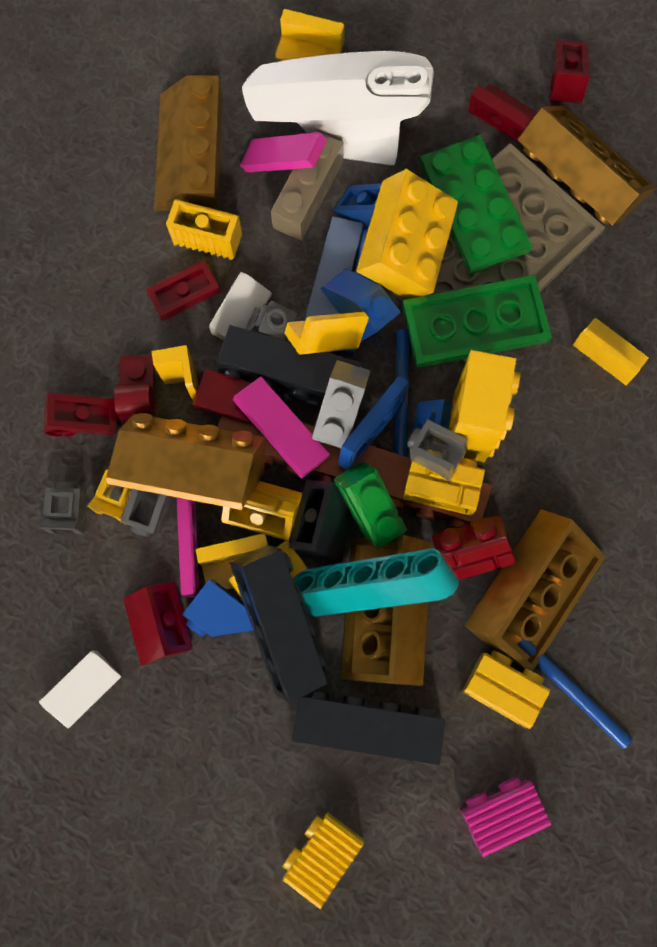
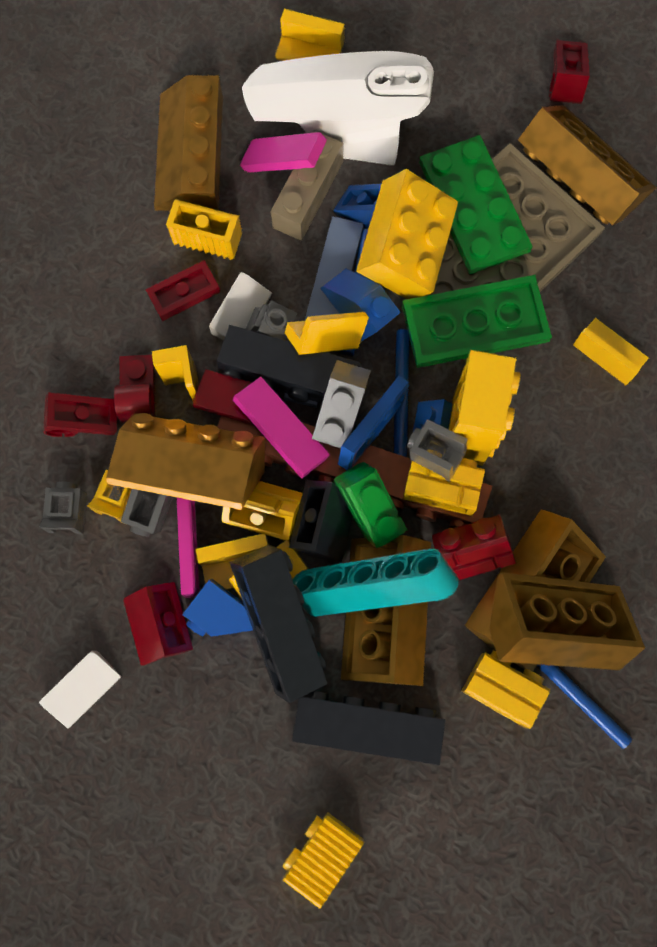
dark pink brick [460,776,551,857] -> none
dark red panel [468,83,538,144] -> none
none -> pearl gold slope [489,573,646,670]

